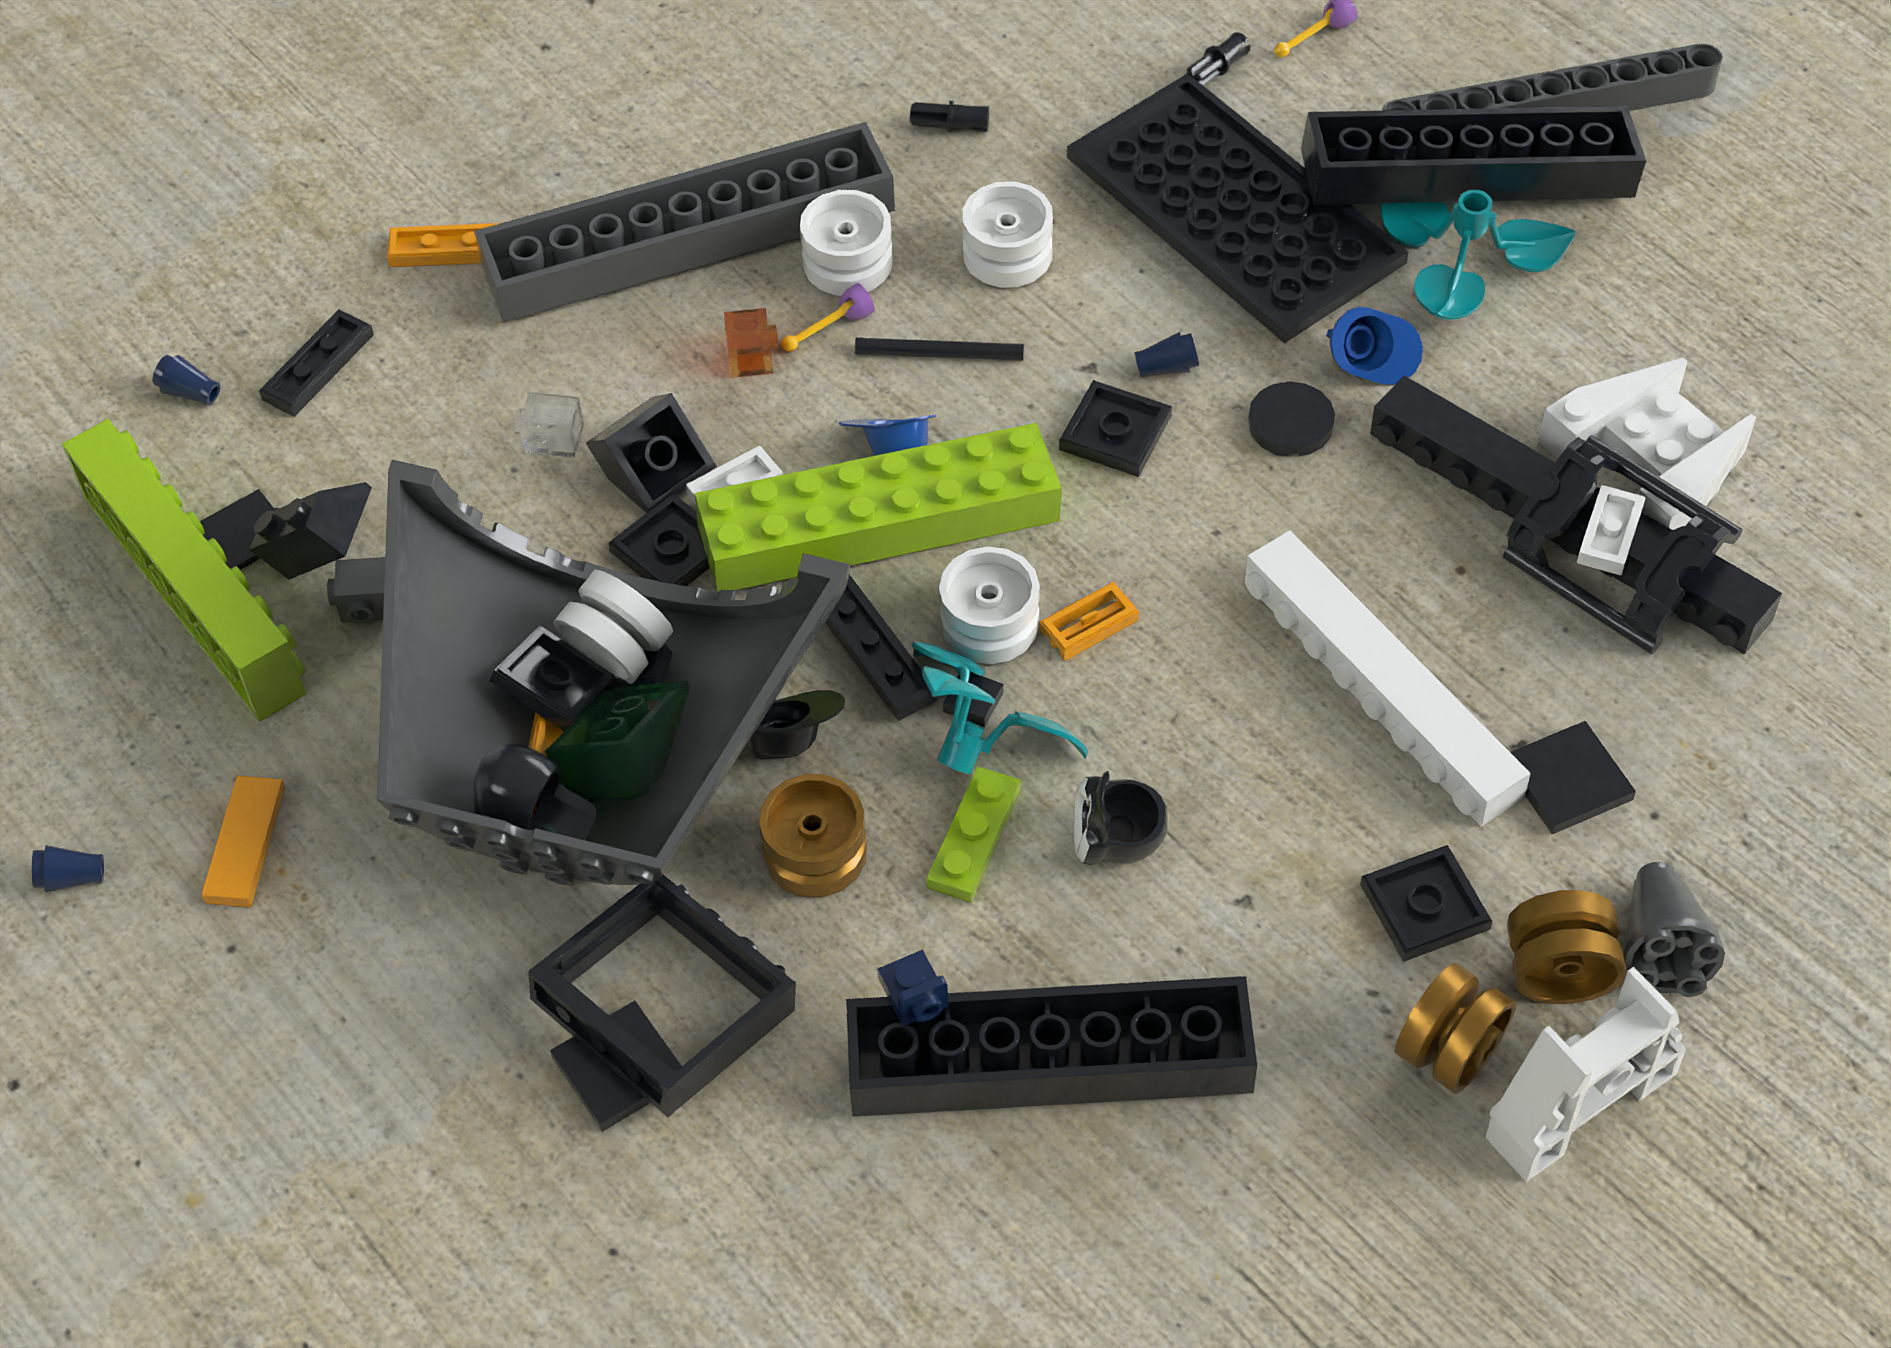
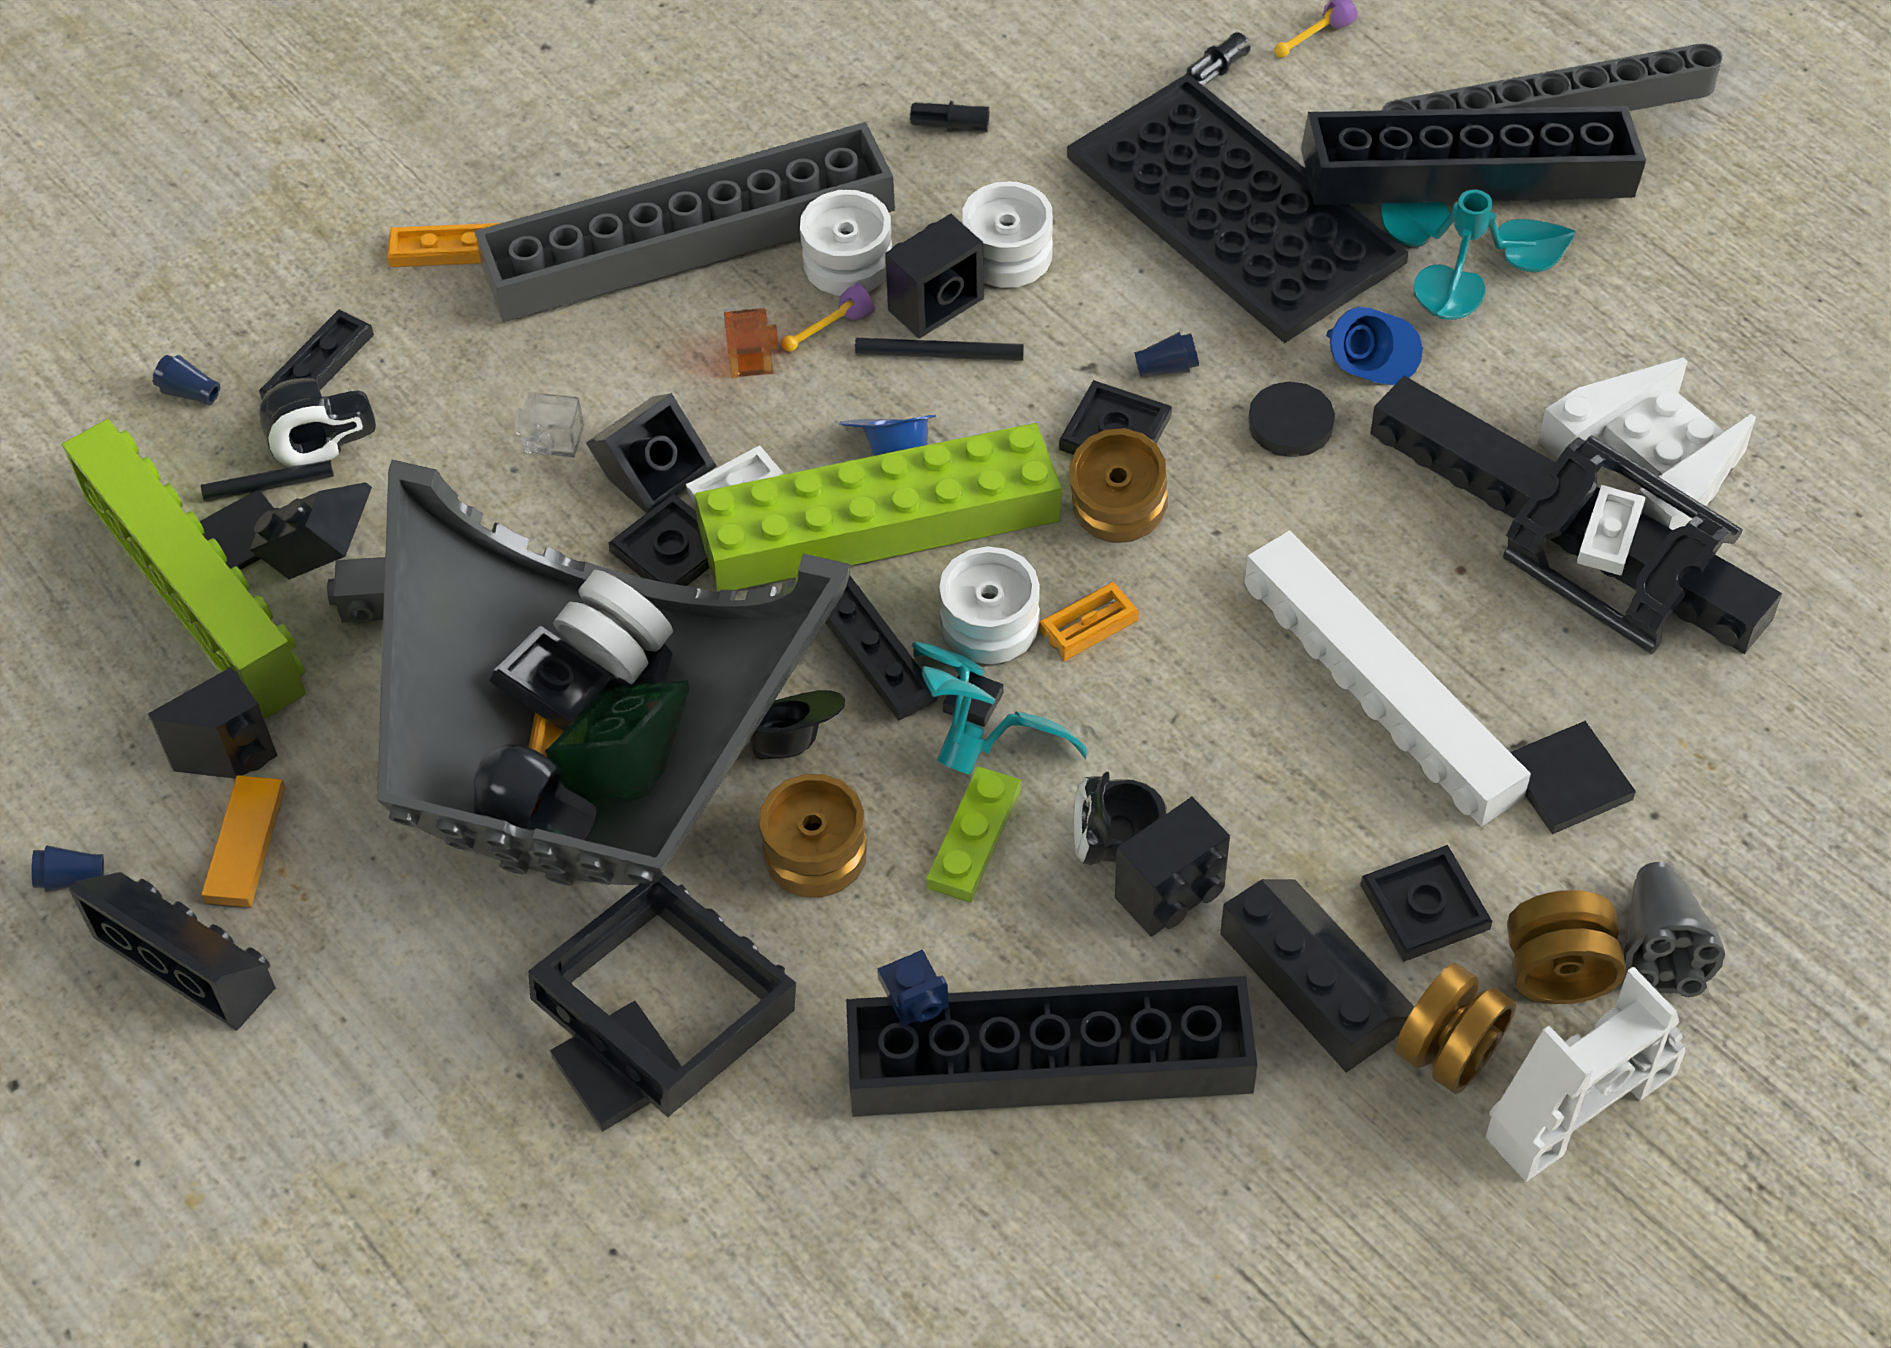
none -> black slope [68,872,276,1031]
none -> black slope [148,667,278,779]
none -> black bar [201,460,334,502]
none -> black piece [259,377,376,467]
none -> black brick [885,214,984,339]
none -> pearl gold wheel [1069,428,1168,543]
none -> black brick [1114,797,1230,937]
none -> black slope [1220,879,1414,1073]

